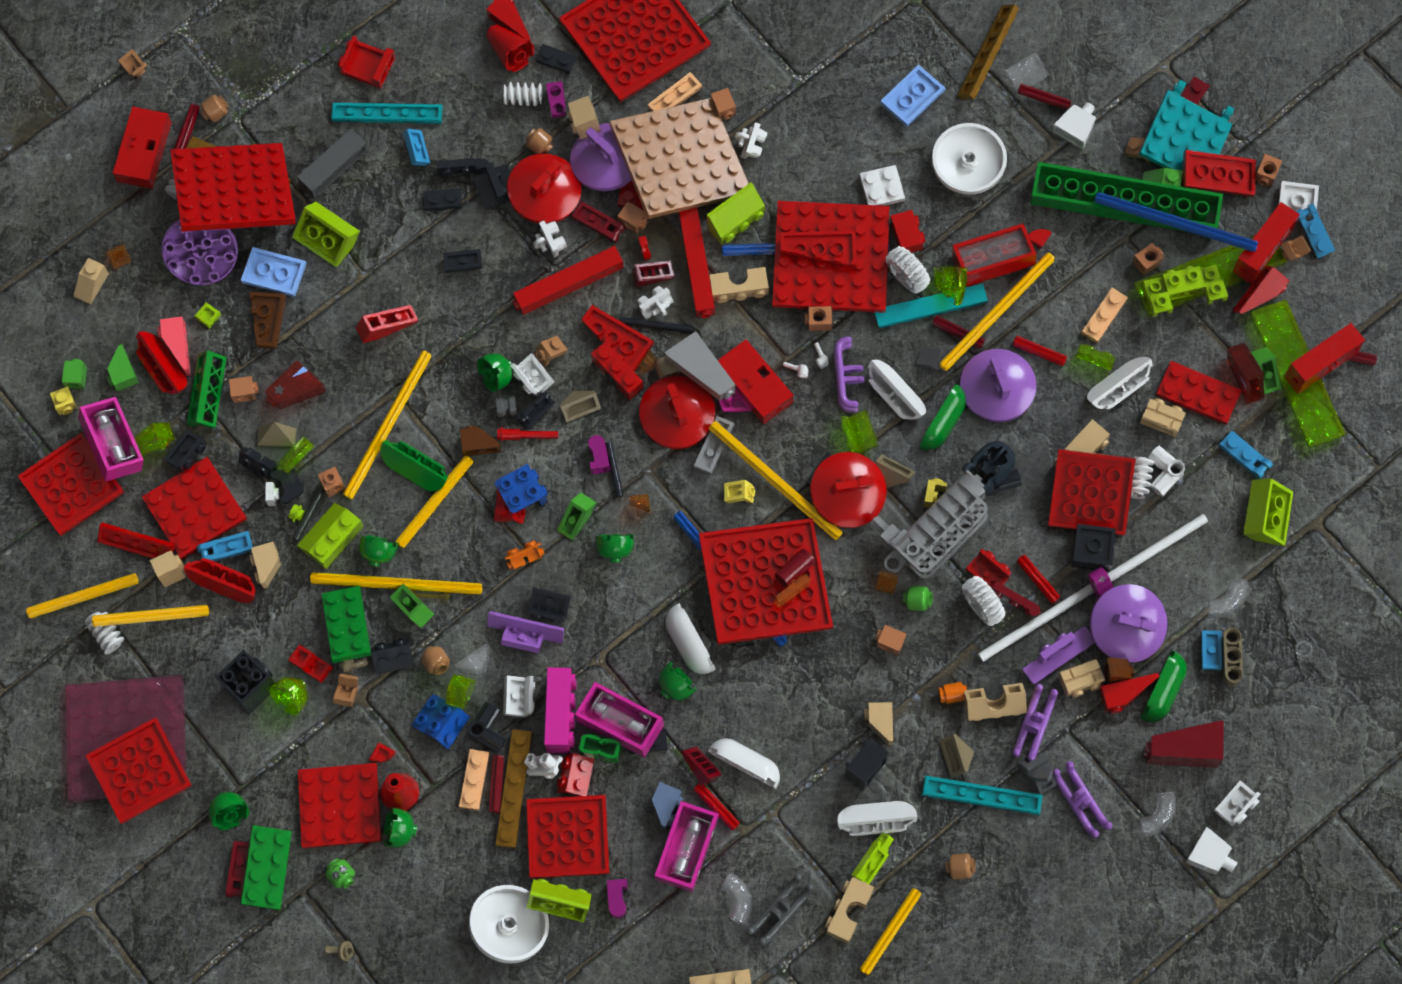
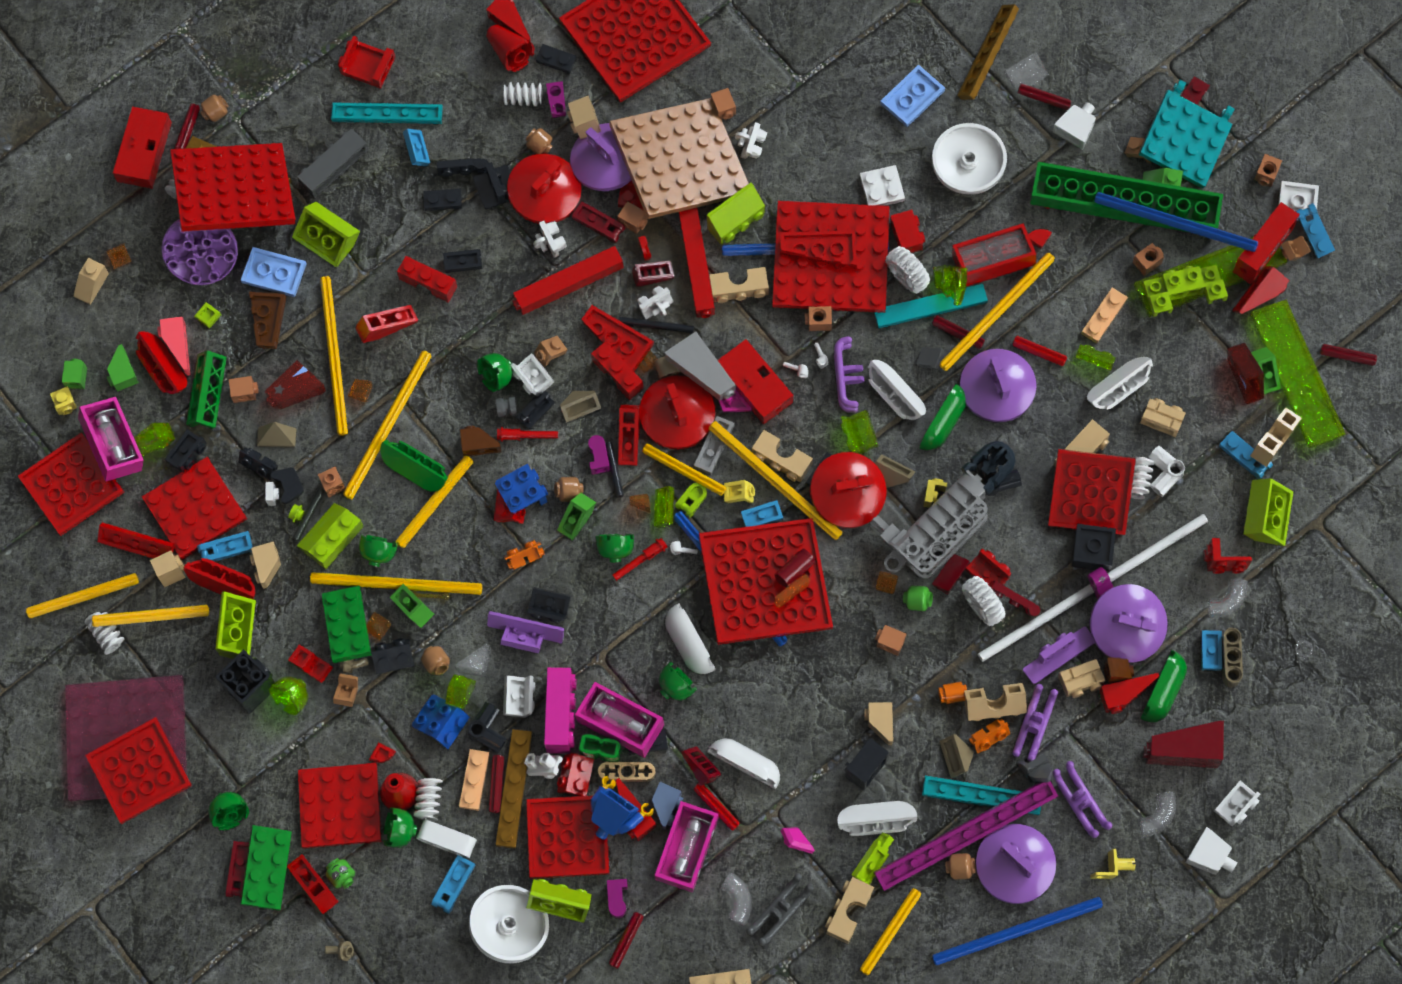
medium nougat bracket [118,49,147,78] -> none
clear neon green slope [277,436,314,473] -> none
light nougat plate [648,72,702,111] -> none
red axle [1017,555,1060,604] -> none
red plate [1156,361,1242,425] -> none
red plate [1183,150,1256,197] -> none
red brick [1284,323,1365,394] -> none
none -> lime slope [215,592,256,659]
none -> red slope [287,854,339,914]
none -> yellow axle [320,276,348,436]
none -> clear orange slope [348,379,373,402]
none -> clear orange slope [367,612,391,641]
none -> red arch [397,256,457,303]
none -> white piece [414,778,443,821]
none -> white beam [416,820,477,859]
none -> dark azure plate [431,855,475,914]
none -> medium nougat head [554,477,583,502]
none -> blue torso [591,776,654,839]
none -> tan beam [598,762,656,782]
none -> dark red axle [609,912,643,969]
none -> red pin [612,538,667,581]
none -> red slope [616,778,657,842]
none -> red slope [618,405,640,465]
none -> yellow axle [642,444,726,496]
none -> clear neon green plate [654,486,674,528]
none -> white hand [670,541,698,555]
none -> lime plate [675,482,707,518]
none -> dark azure plate [741,500,783,527]
none -> tan arch [752,430,813,483]
none -> dark pink piece [780,827,815,854]
none -> magenta plate [874,781,1058,891]
none -> dark red slope [932,554,970,595]
none -> blue axle [932,897,1103,965]
none -> orange hinge [969,719,1010,754]
none -> medium lavender bracket [976,824,1056,904]
none -> light yellow bracket [1090,849,1136,879]
none -> red bracket [1203,538,1252,574]
none -> tan arch [1251,408,1302,467]

